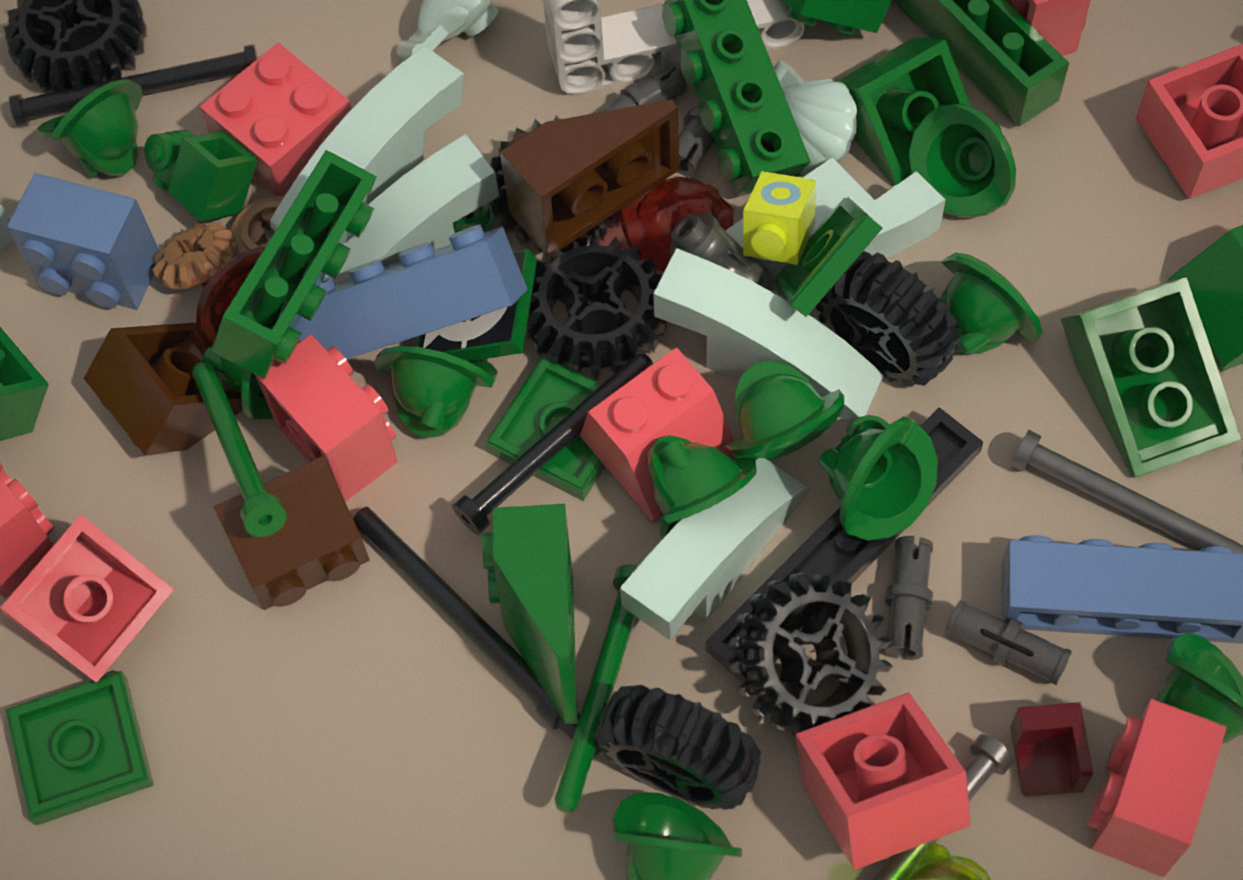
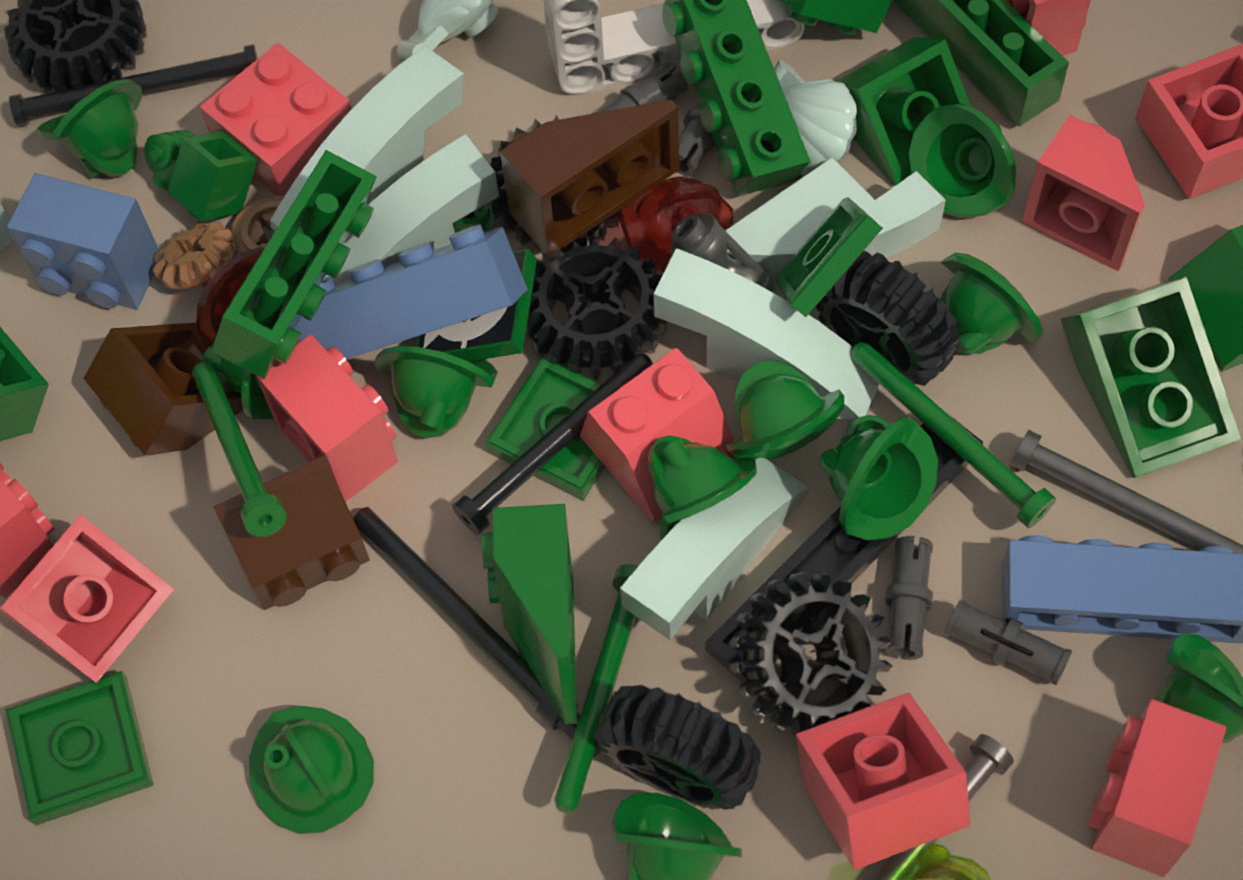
neon yellow brick [743,171,816,265] -> none
dark red panel [1010,702,1093,797] -> none
none -> green helmet [249,706,374,834]
none -> green bar [851,342,1056,529]
none -> coral slope [1022,115,1145,271]

